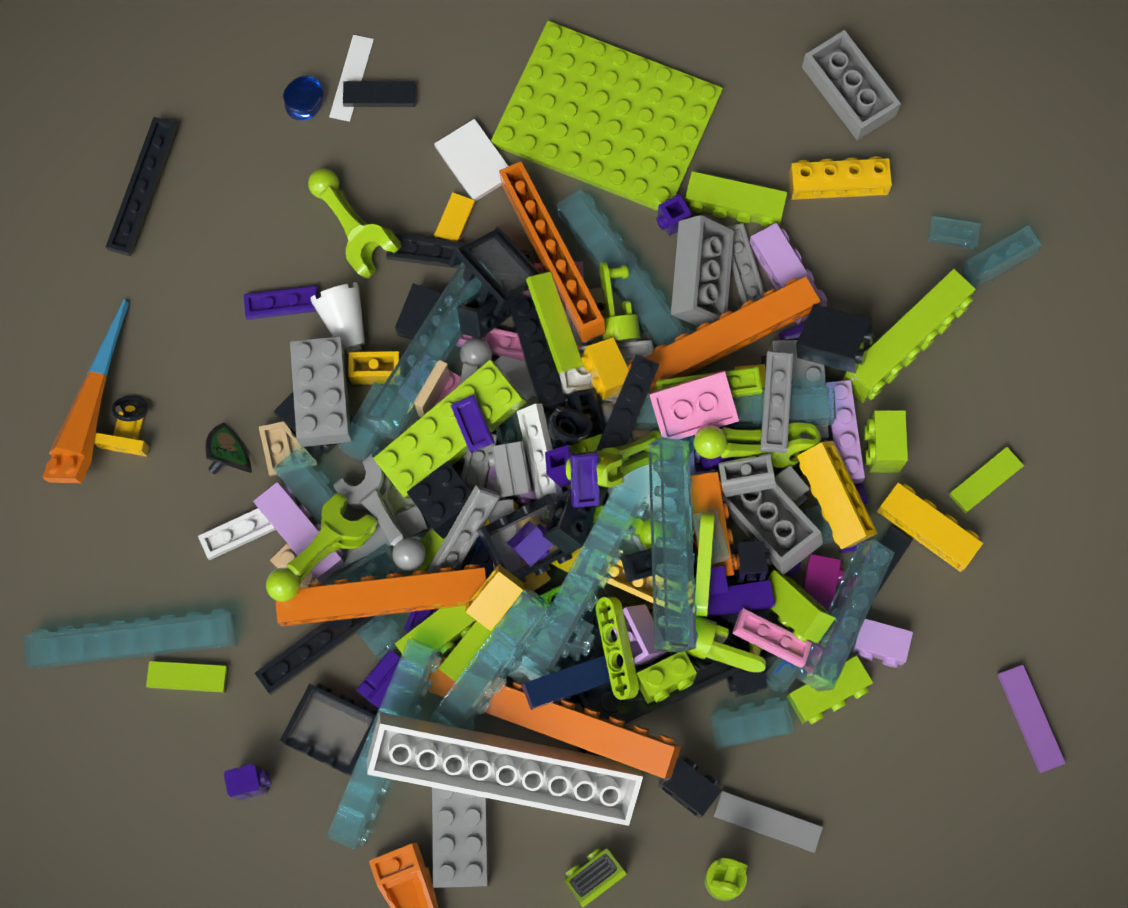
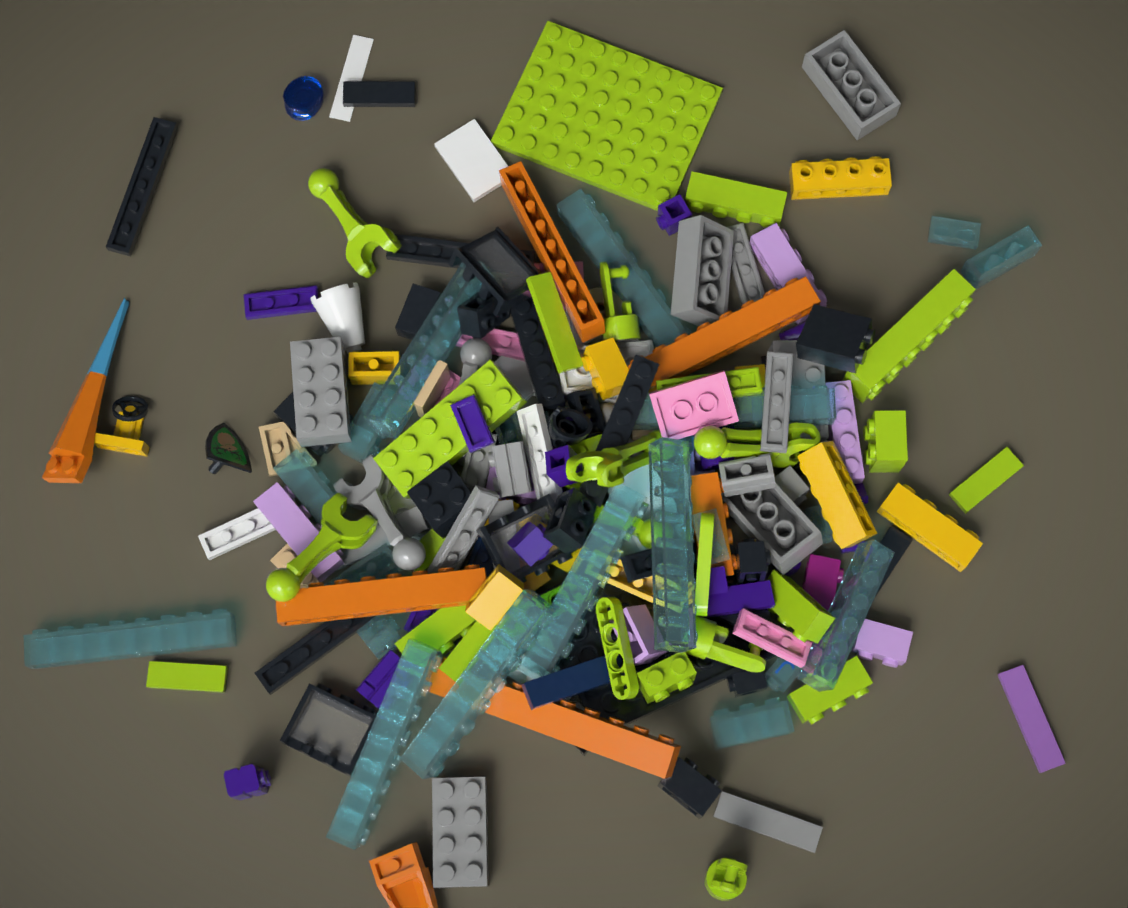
white brick [367,712,643,826] -> none
yellow tile [434,192,475,242] -> none
slope [564,848,627,907] -> none
dark purple tile [570,451,600,508] -> none
clear light blue plate [570,621,595,661] -> none

